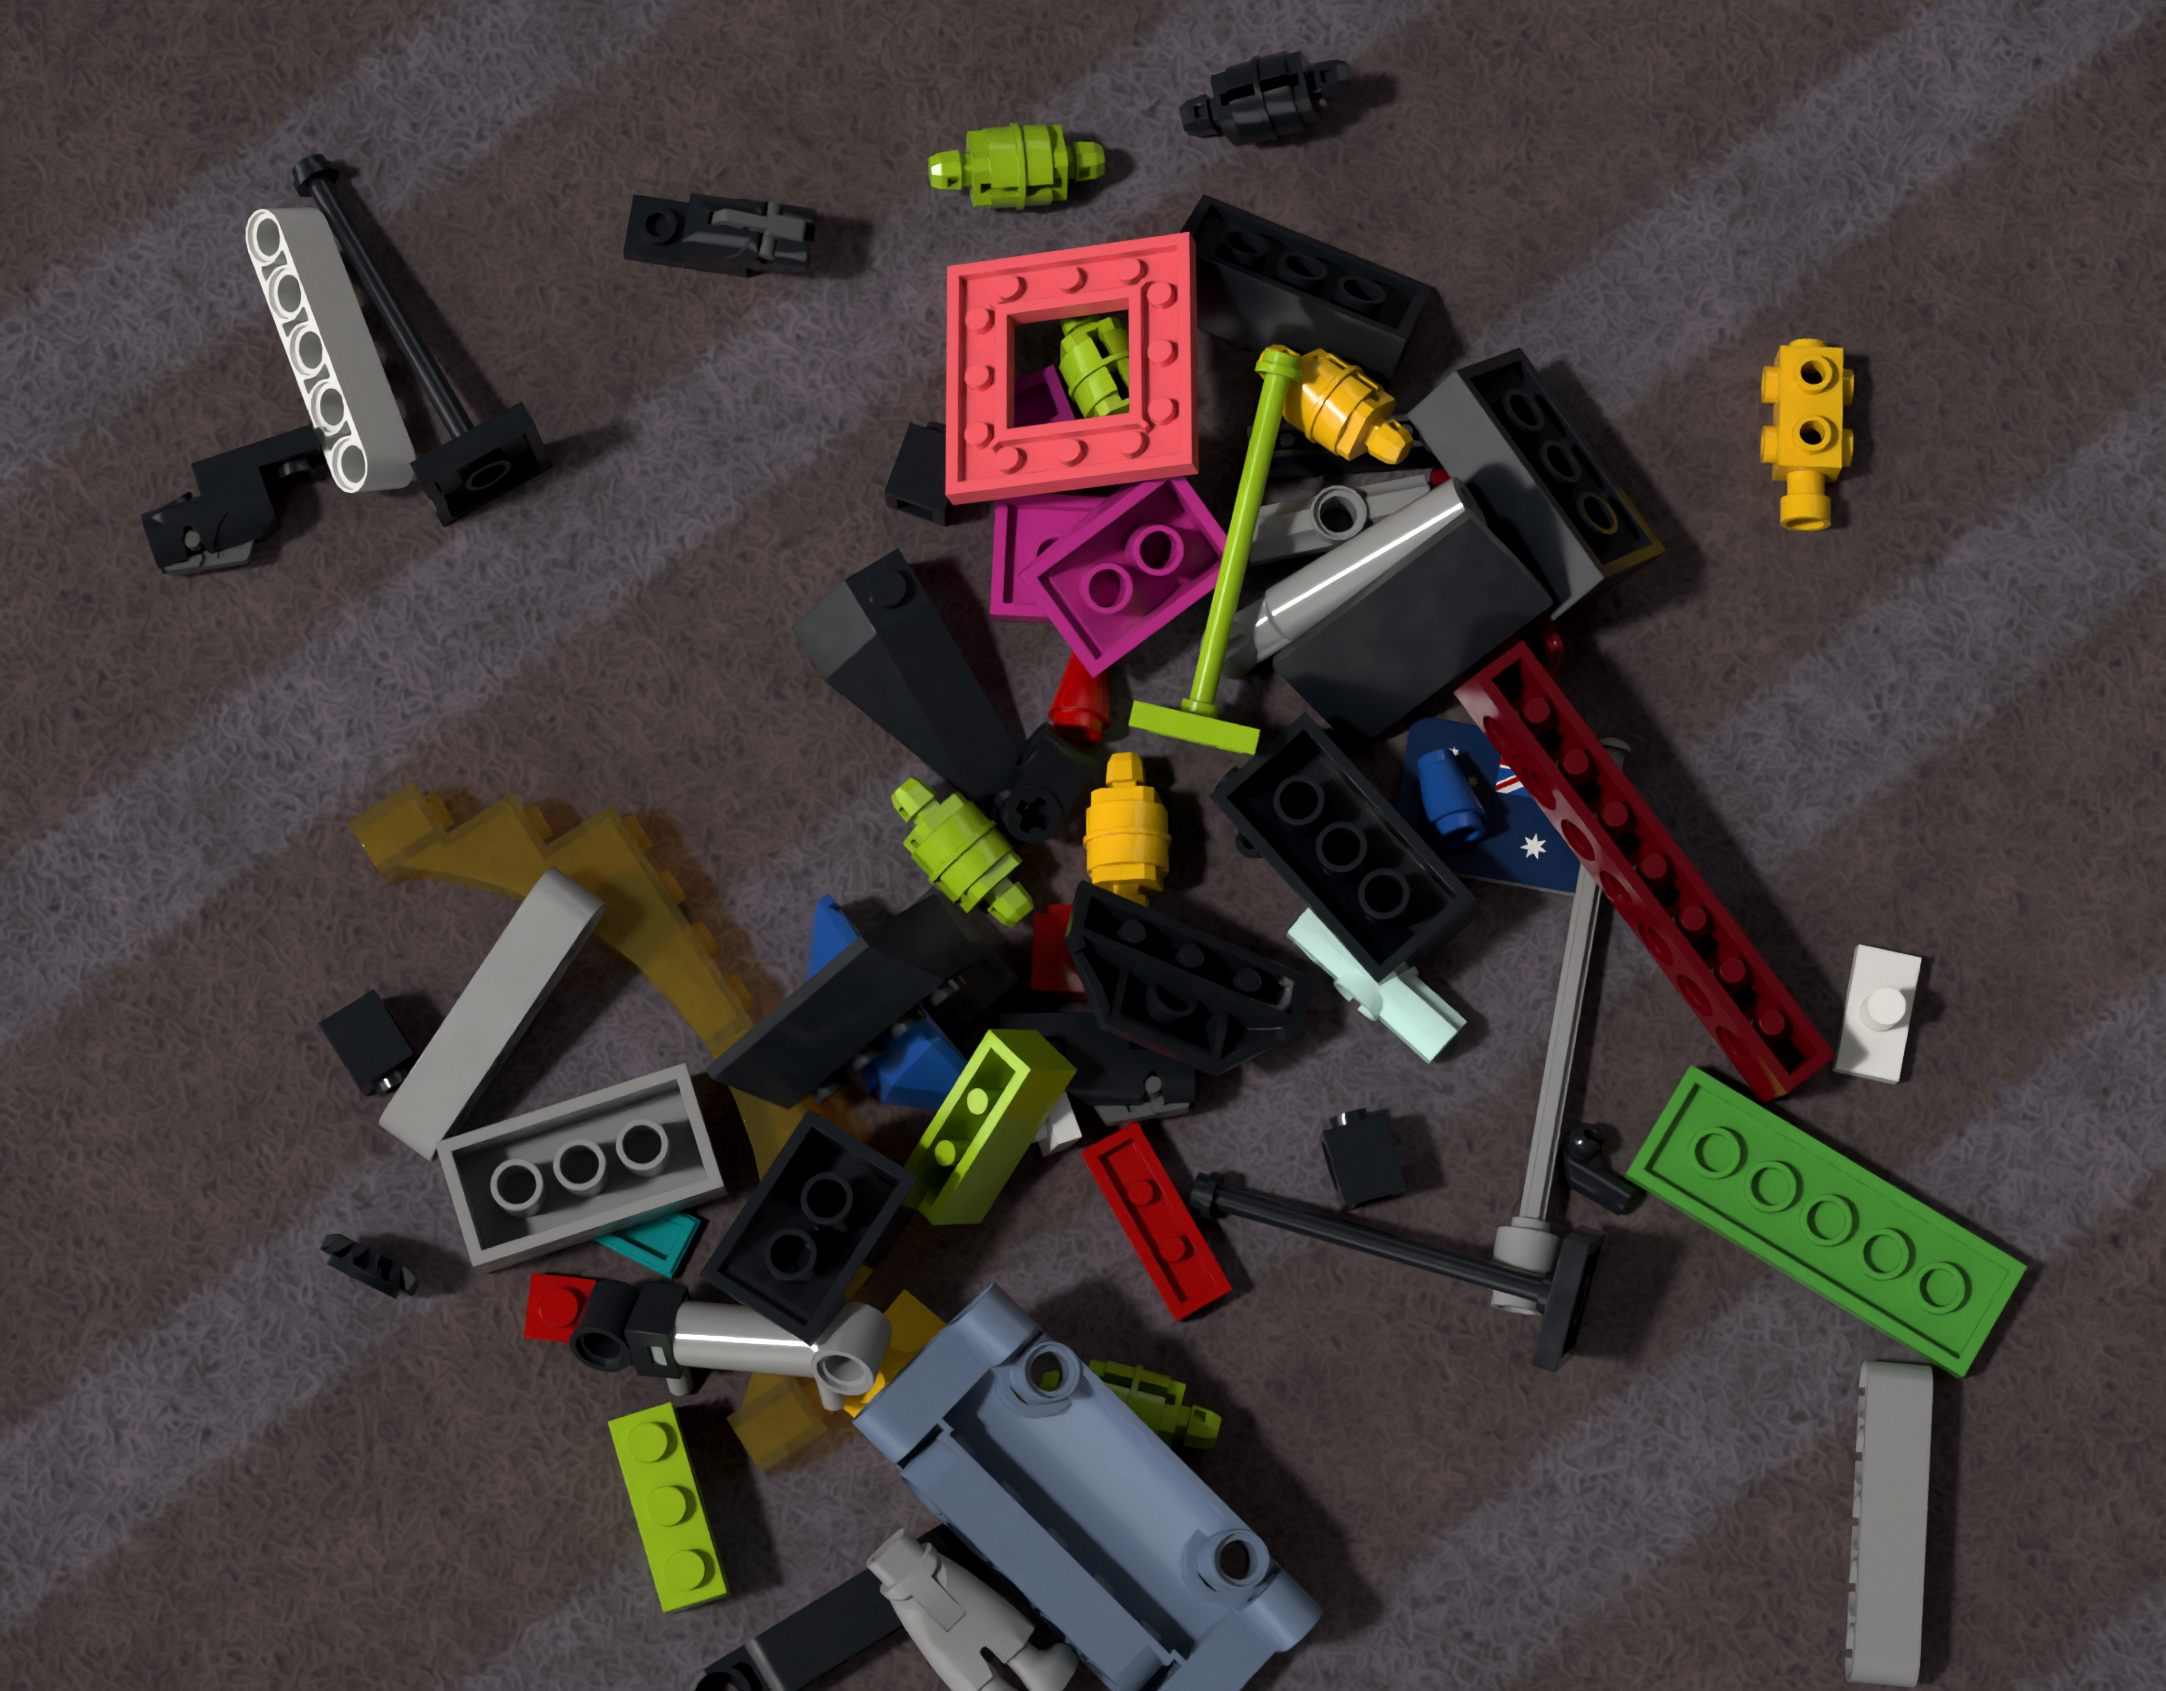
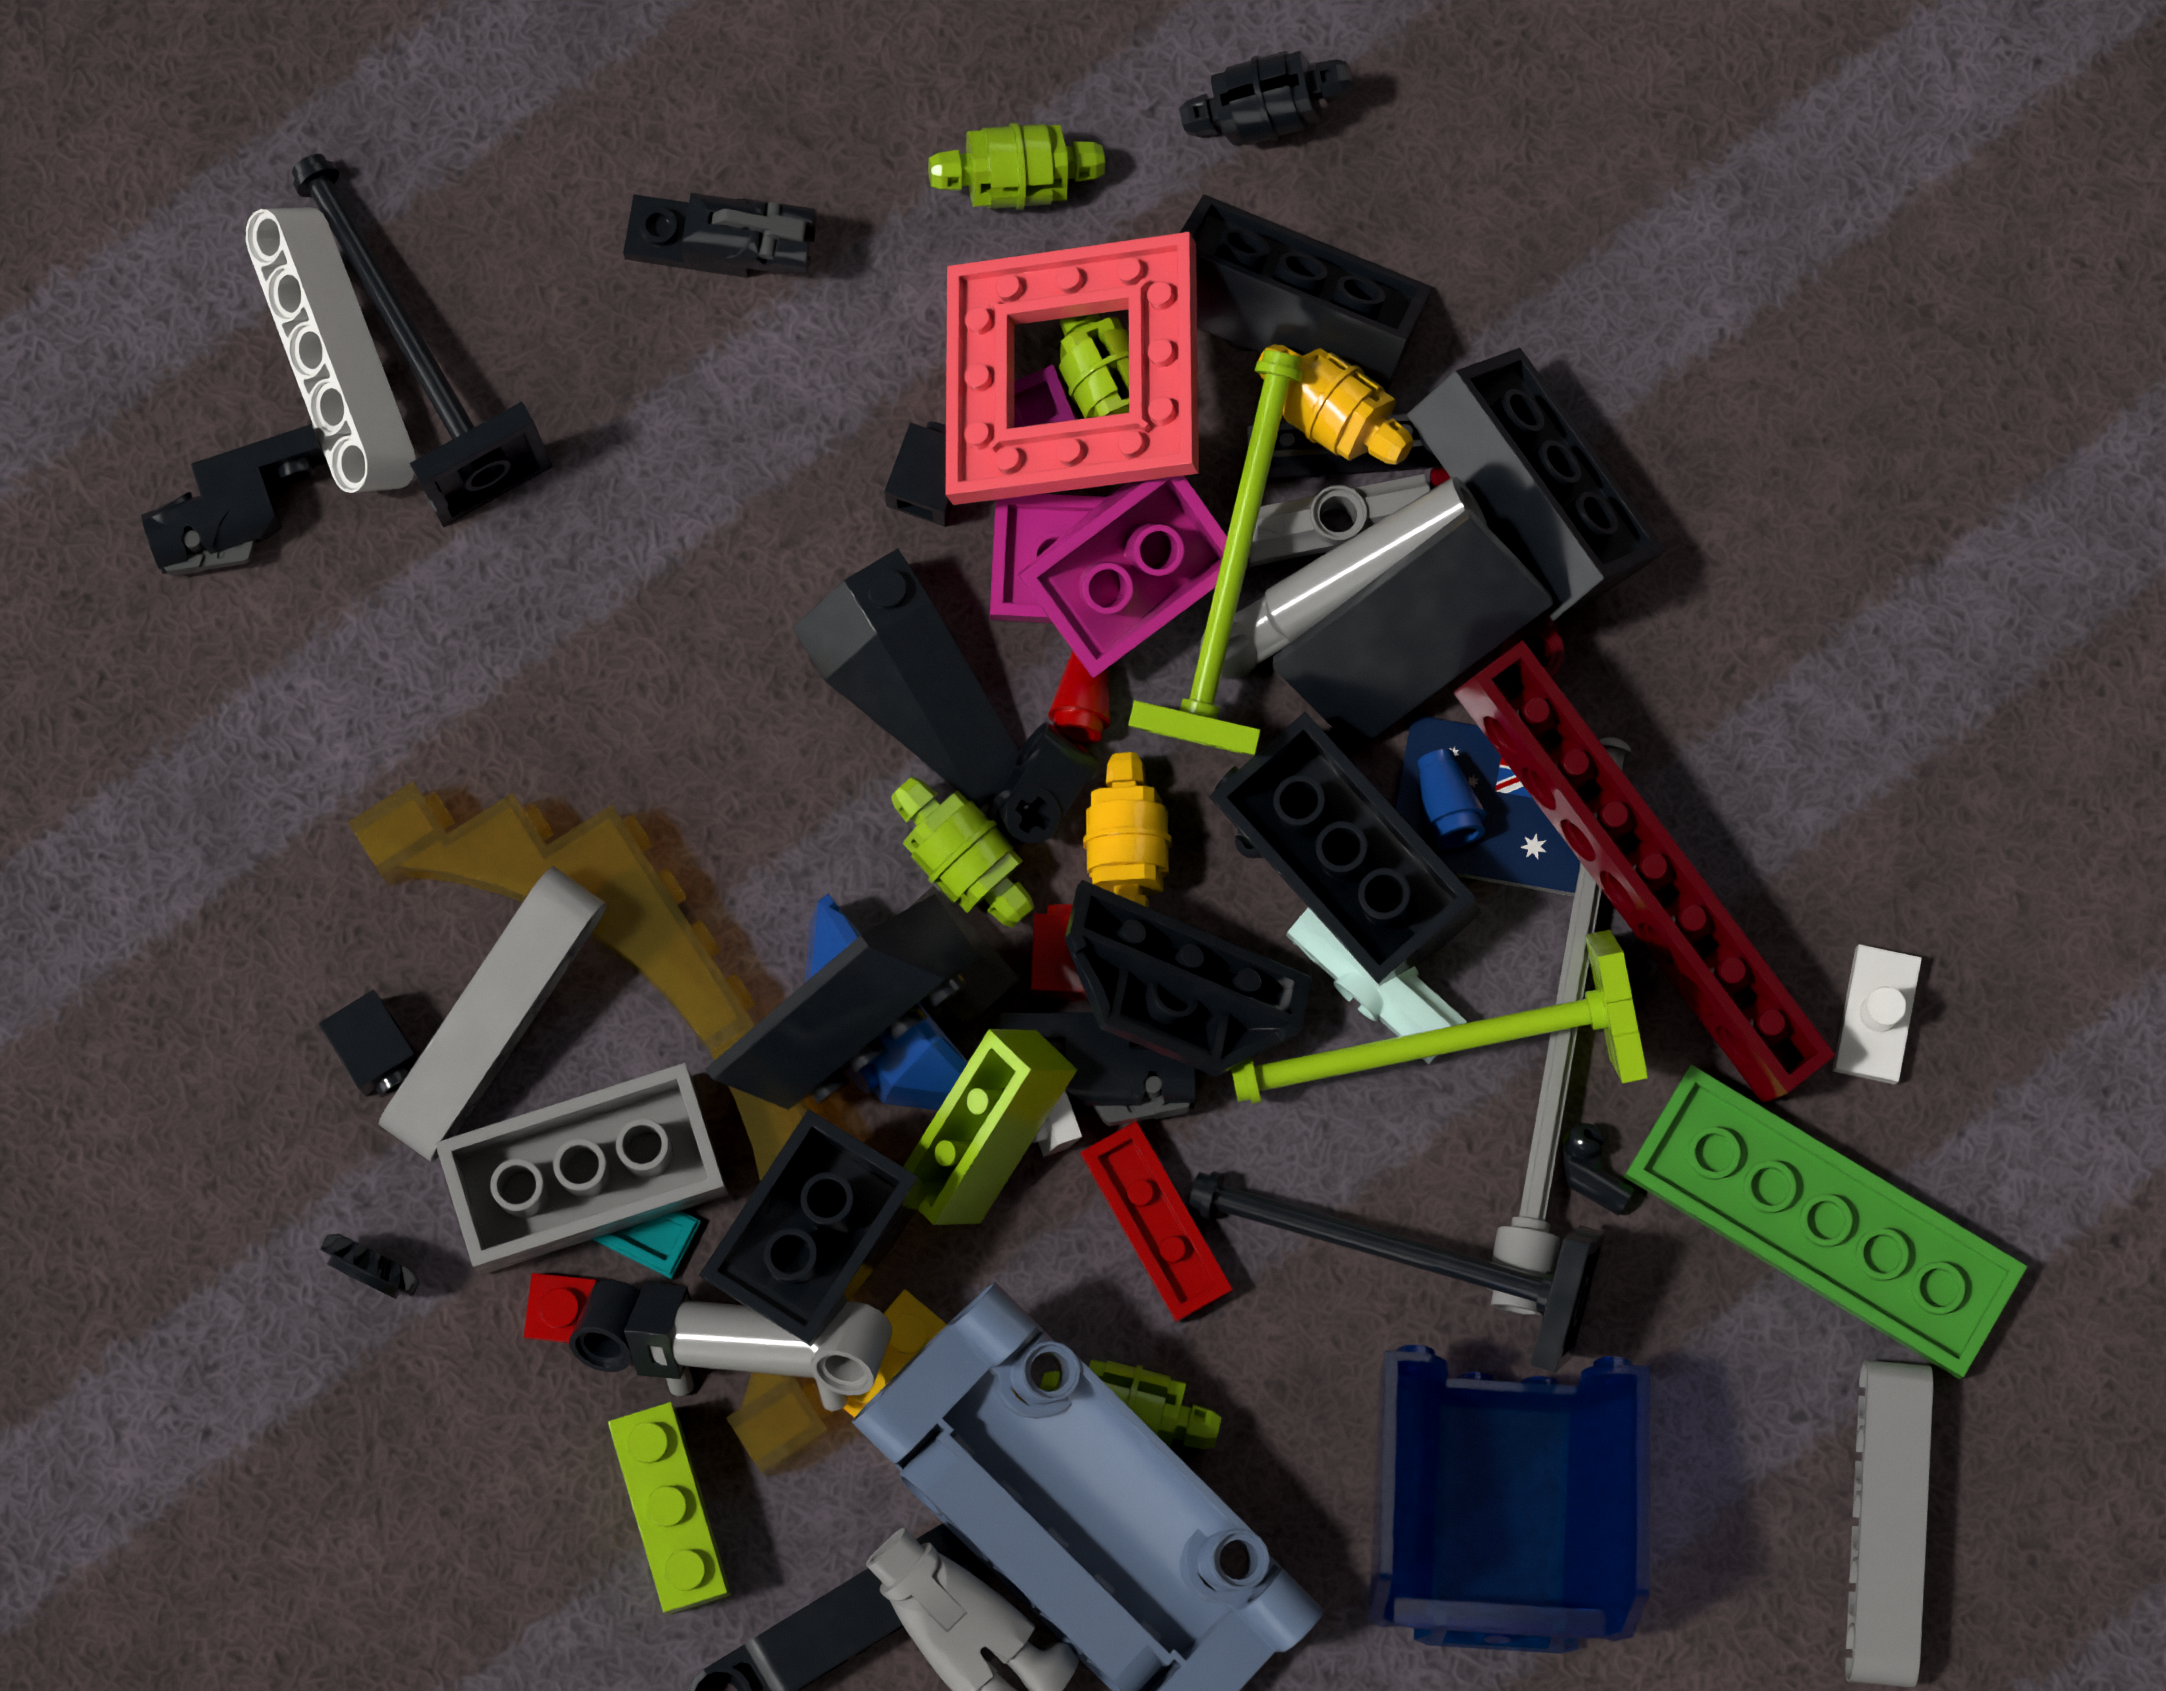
black brick [1319,1108,1407,1213] -> none
yellow brick [1760,339,1854,531] -> none
none -> lime tile [1231,930,1648,1105]
none -> clear blue windscreen [1368,1345,1650,1654]

